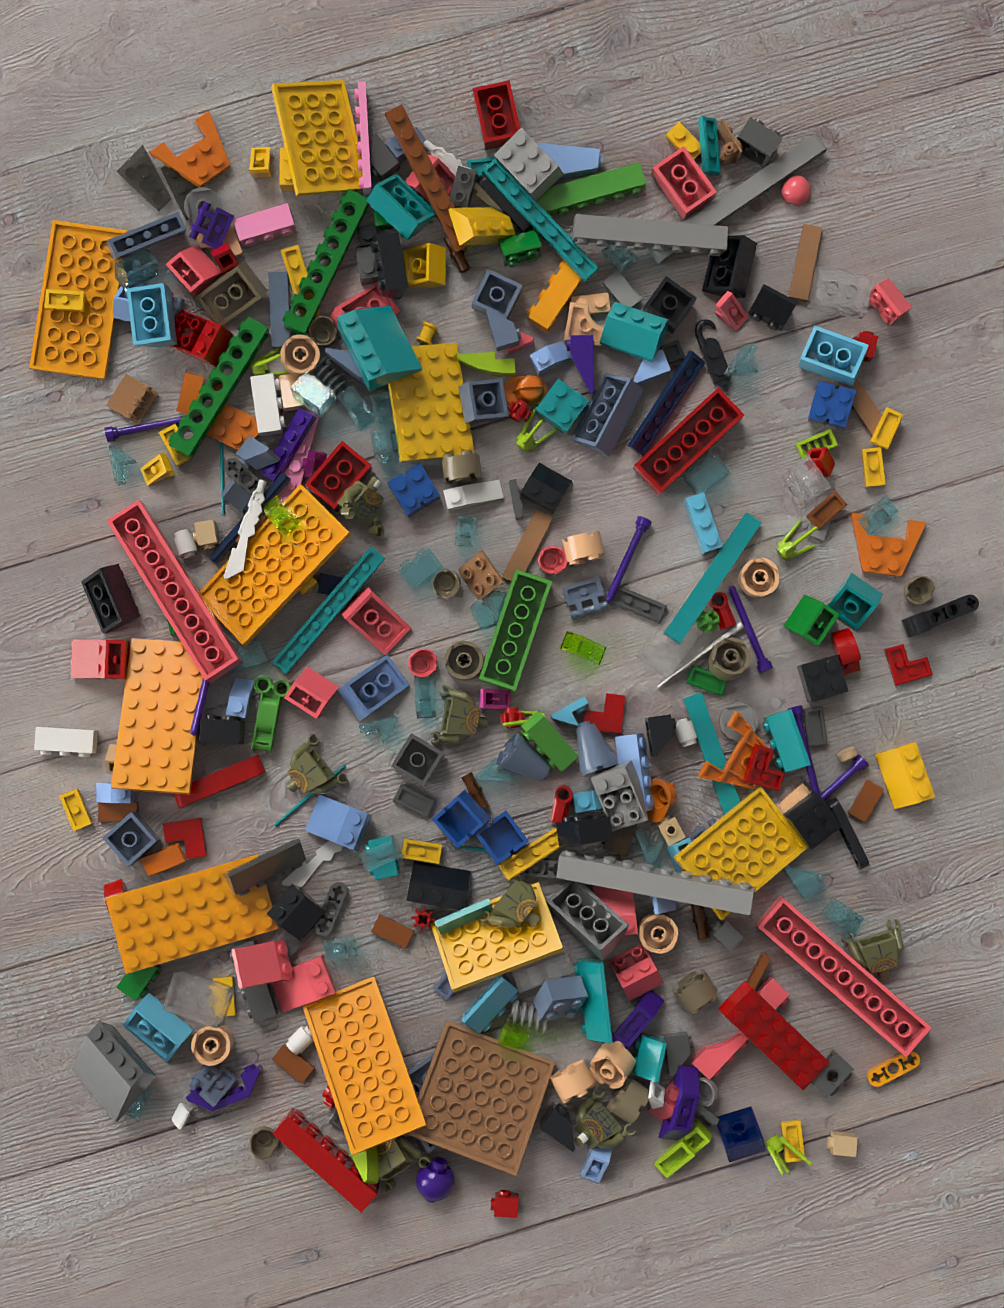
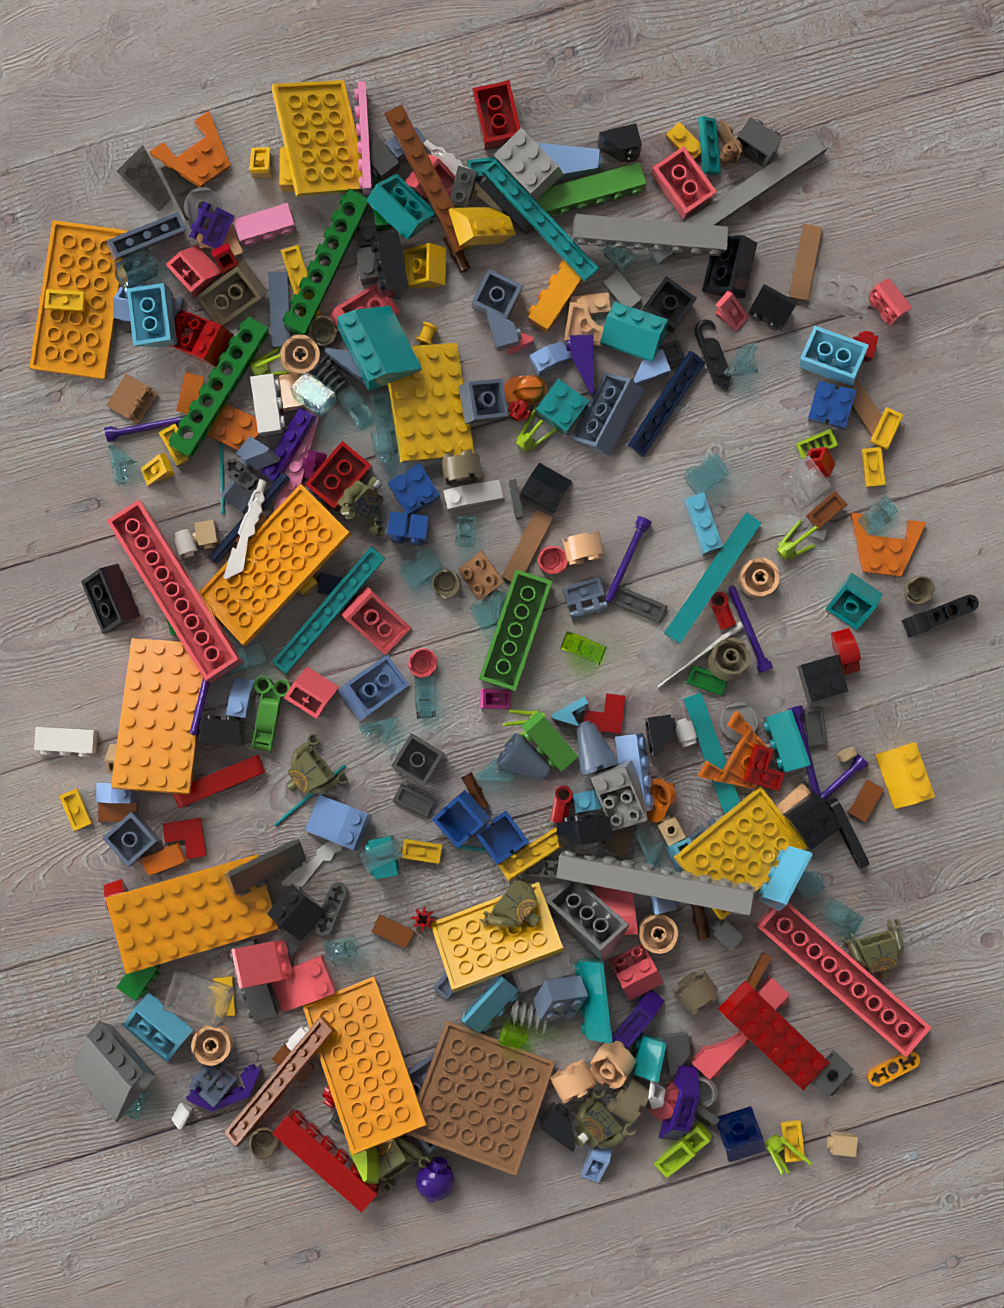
slope [71,640,130,680] -> none
clear neon green slope [263,495,300,535] -> none
black slope [406,861,471,910] -> none
olive torso [431,684,488,744] -> none
tile [435,898,493,935] -> none
dark tan brick [445,641,484,680] -> none
lime slope [457,352,516,377] -> none
red brick [490,1190,519,1218] -> none
green slope [498,230,541,267] -> none
red gear [500,707,525,728] -> none
red brick [633,387,744,496] -> none
bright green gear [696,609,720,633] -> none
coral hair [781,175,811,206] -> none
green slope [783,594,840,647] -> none
red tile [884,644,933,686] -> none
none -> plate [224,1017,336,1147]
none -> blue piece [387,511,430,546]
none -> black slope [597,123,642,163]
none -> medium azure slope [758,846,813,911]

